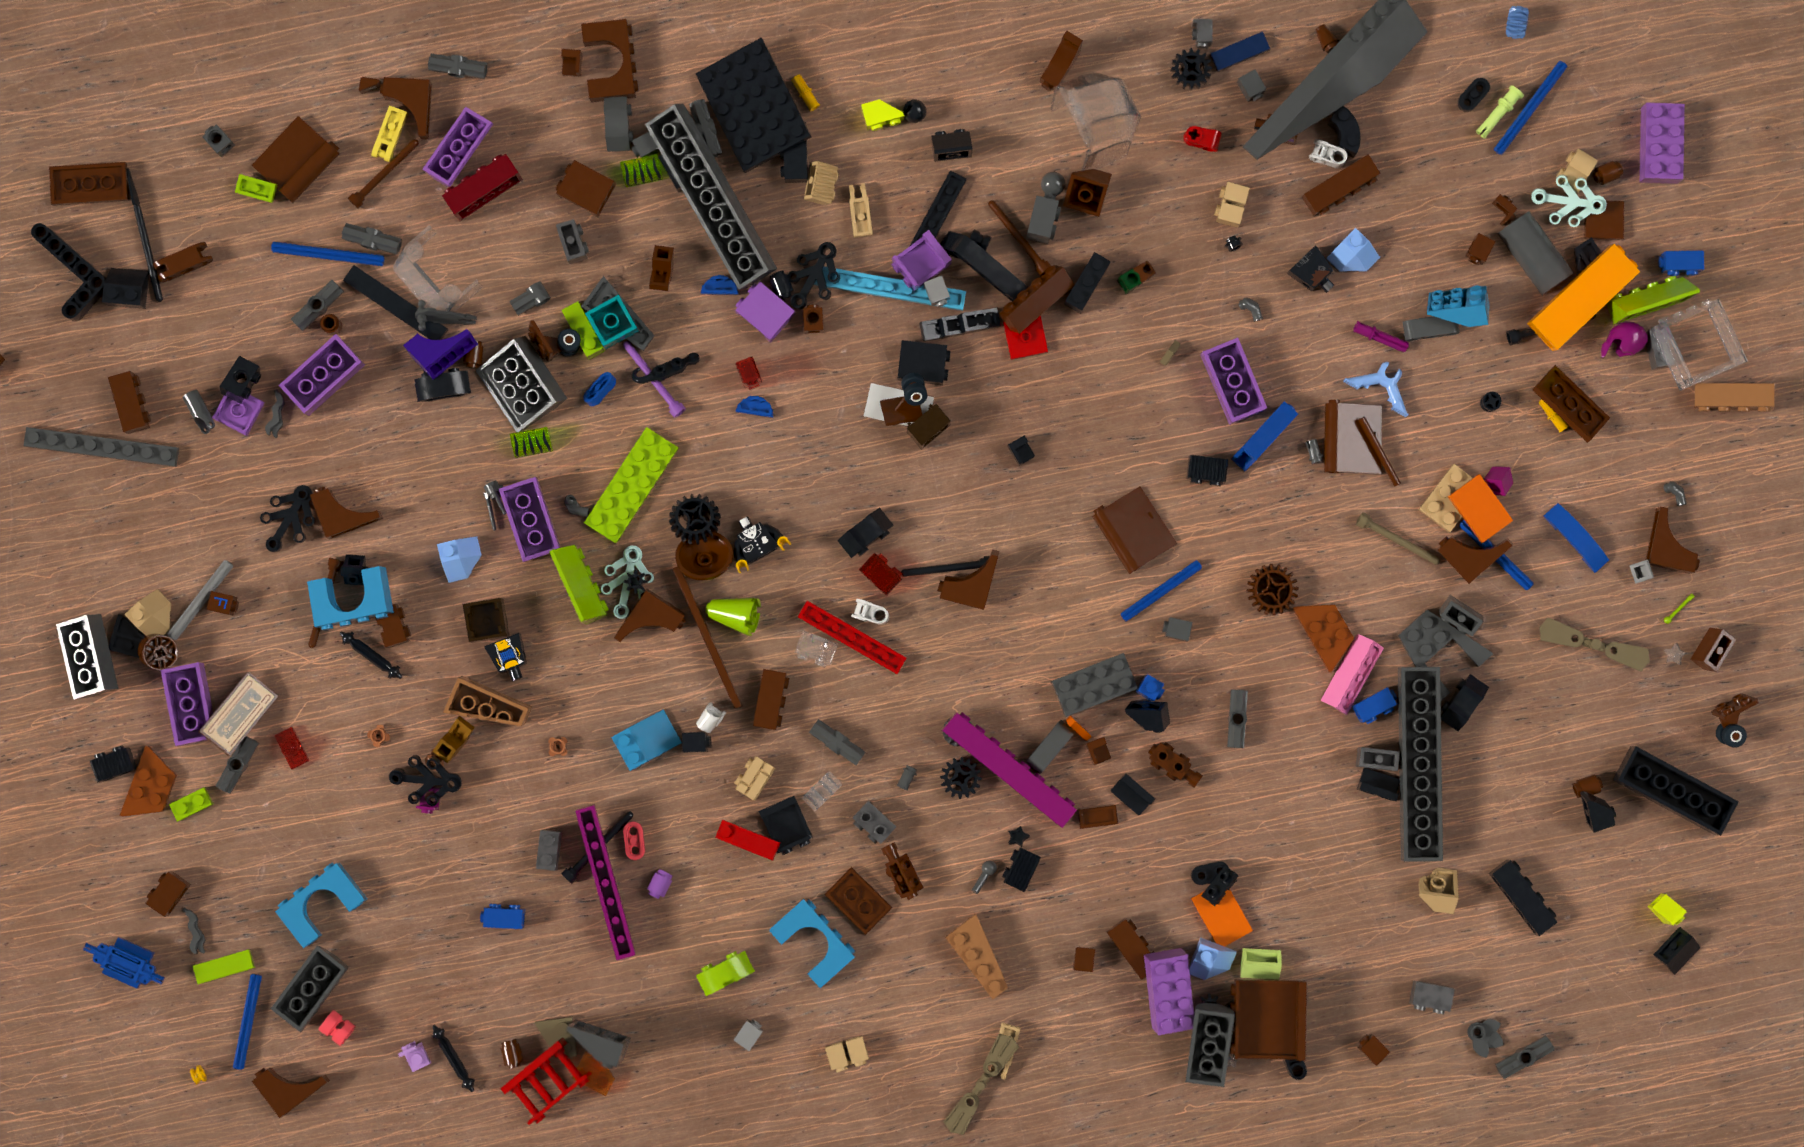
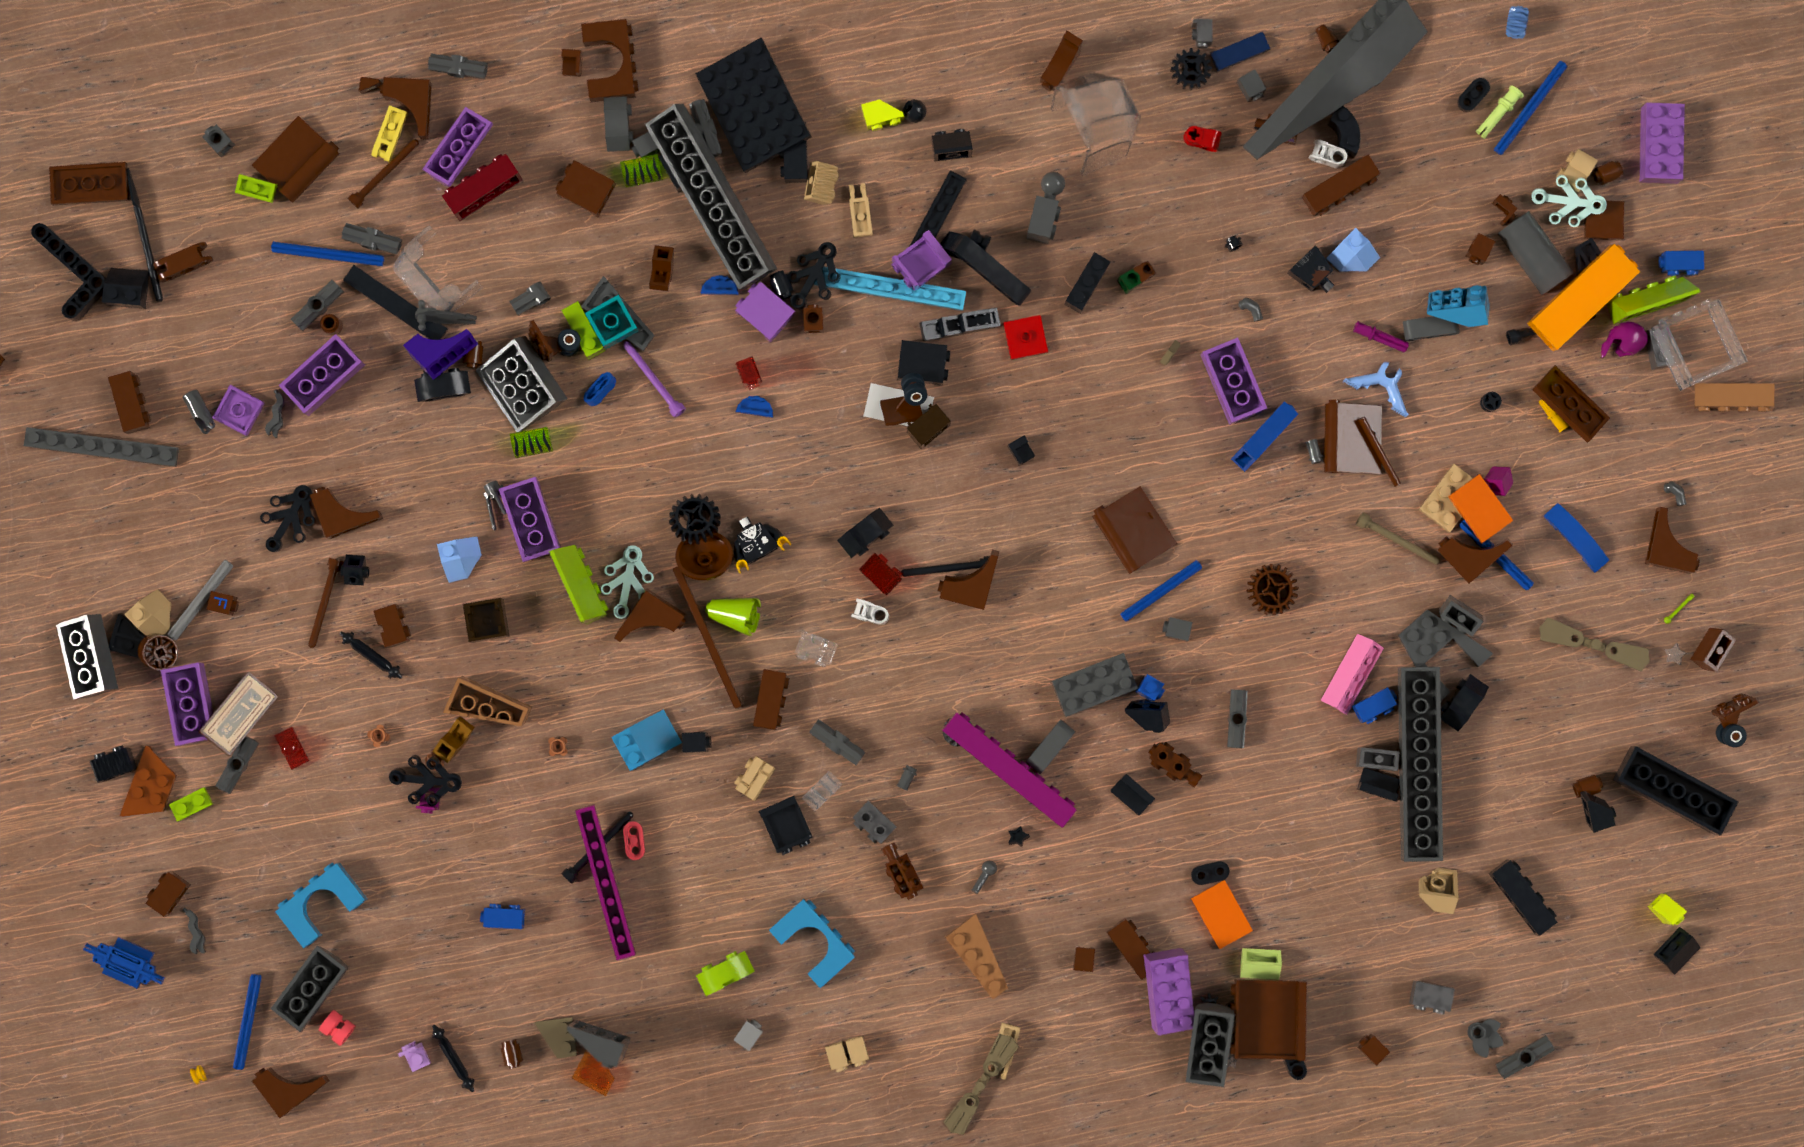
lime tile [193,949,255,984] -> none
black brick [219,356,261,404] -> none
dark azure arch [307,566,394,631] -> none
torso [484,633,527,681] -> none
red fence [500,1038,592,1125] -> none
flat silver brick [536,830,562,871] -> none
flat silver brick [556,219,589,265] -> none
dark grey arm [564,495,589,517] -> none
lime plate [584,427,679,544] -> none
black gear [624,570,648,594] -> none
black piece [631,353,700,384] -> none
medium lavender brick [647,869,673,899] -> none
white piece [696,702,726,733] -> none
red slope [715,820,780,861] -> none
yellow axle [792,74,820,112] -> none
red plate [798,601,907,675] -> none
reddish brown tile [824,867,893,935] -> none
light grey brick [924,275,950,307] -> none
black gear [940,757,982,799] -> none
reddish brown piece [988,200,1051,276] -> none
reddish brown brick [999,265,1075,334] -> none
black brick [1002,847,1041,892] -> none
reddish brown slope [1063,169,1112,217] -> none
orange tile [1066,715,1092,741] -> none
reddish brown tile [1077,805,1118,829] -> none
reddish brown panel [1085,737,1111,765] -> none
black brick [1186,455,1228,487] -> none
light blue slope [1189,937,1237,980] -> none
black hinge [1201,866,1238,907] -> none
tan piece [1214,182,1250,228] -> none
dark orange wing [1292,605,1354,672] -> none
light grey slope [1629,559,1654,584] -> none

